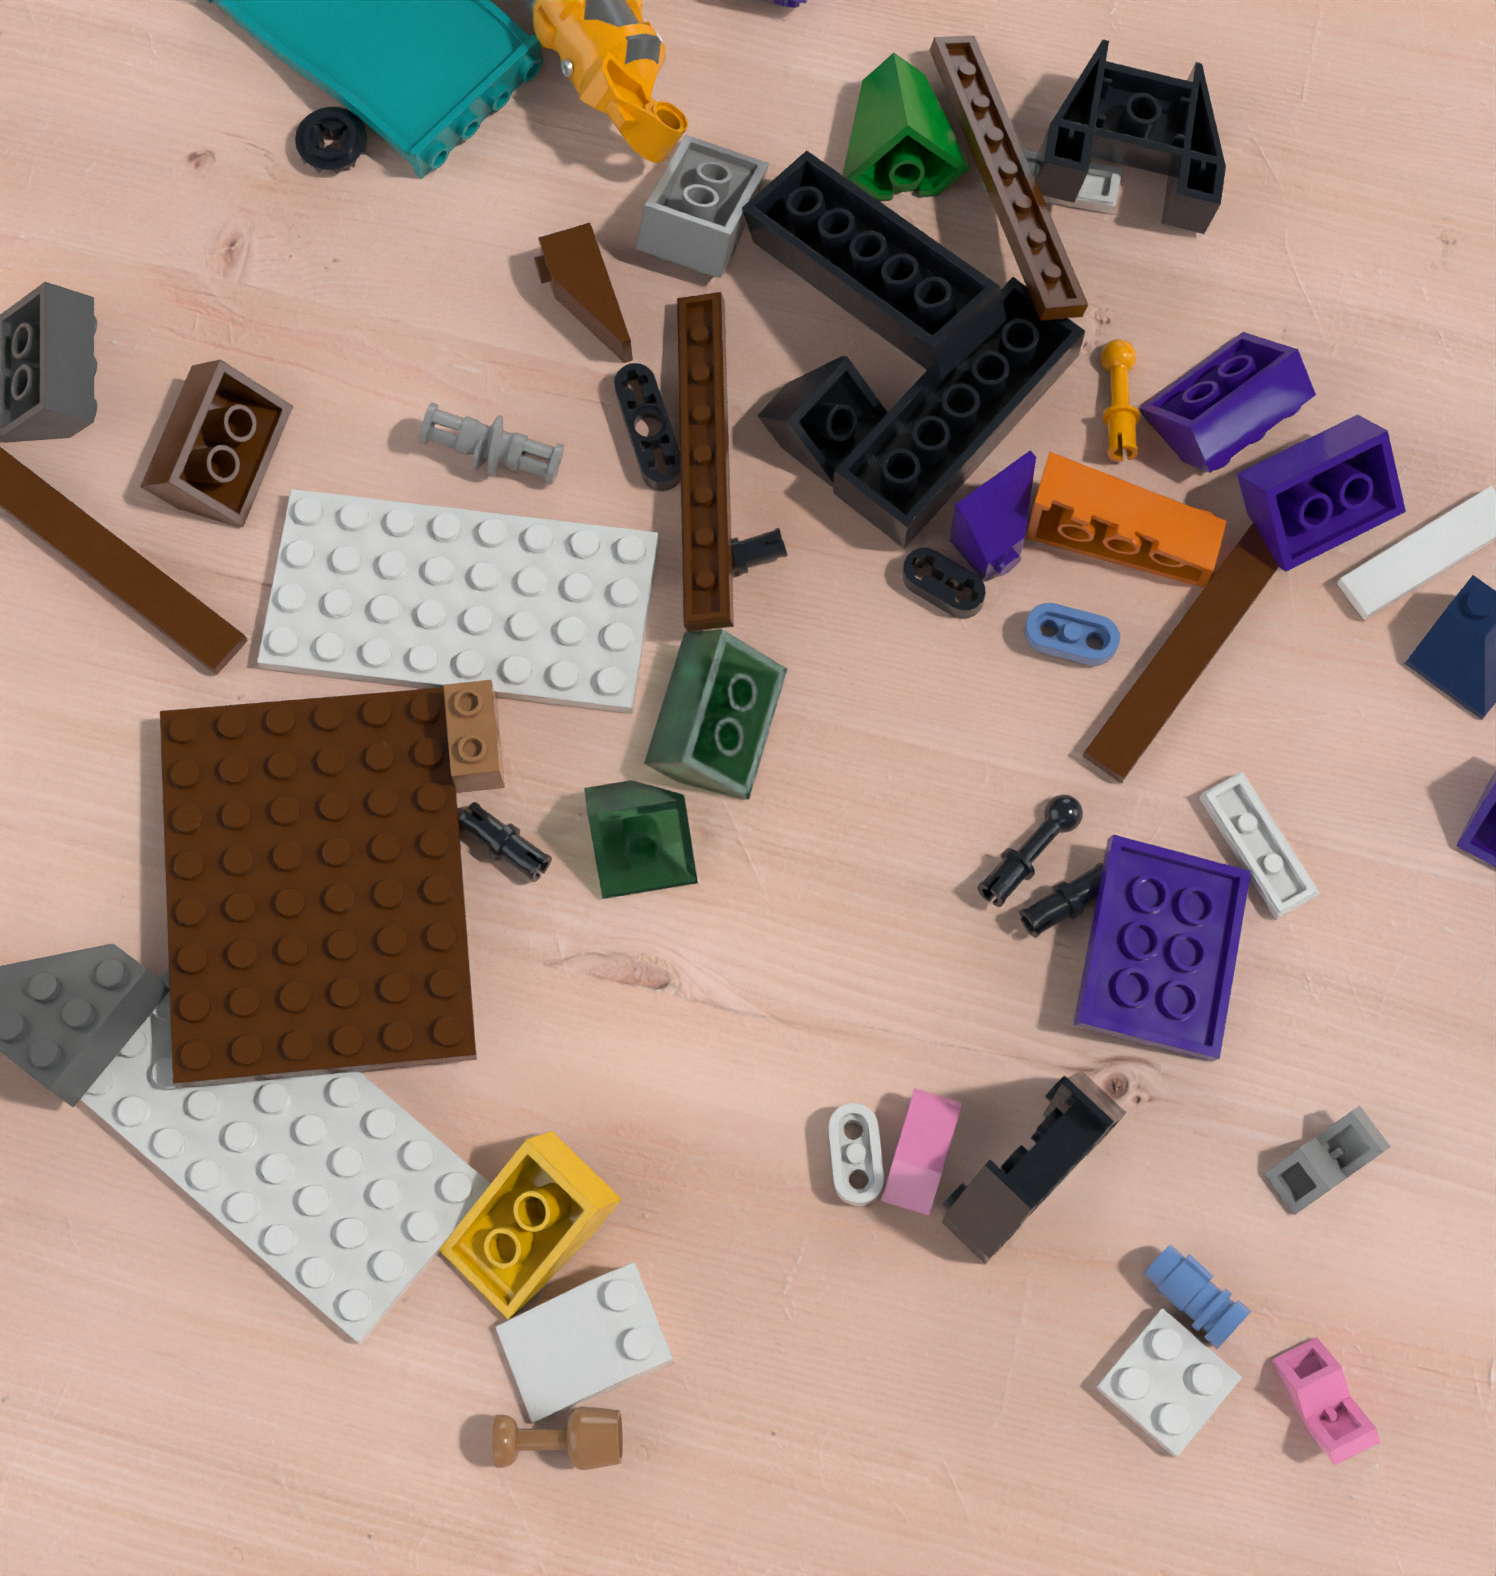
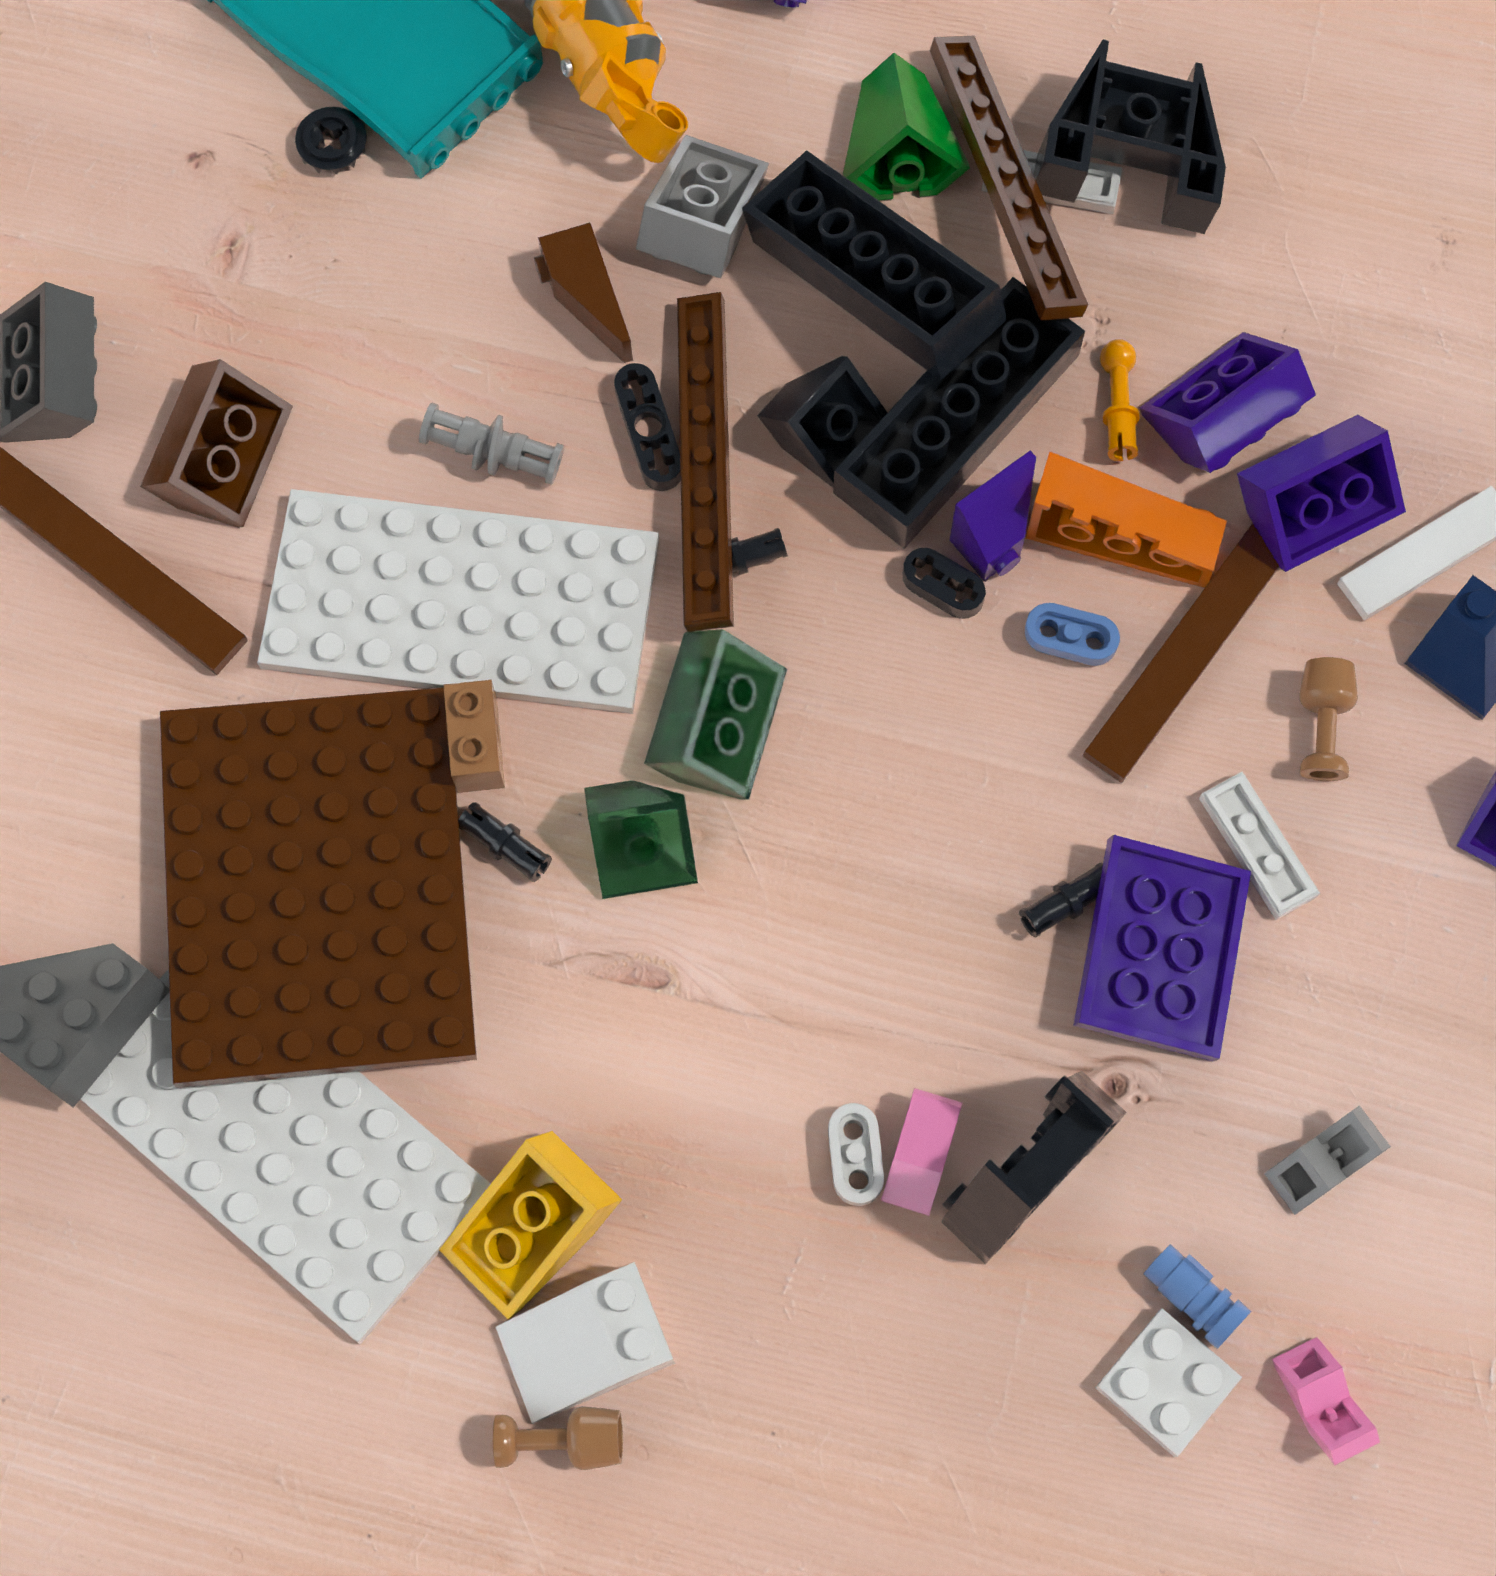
black pin [977,794,1083,907] -> none
none -> medium nougat piece [1299,657,1358,781]

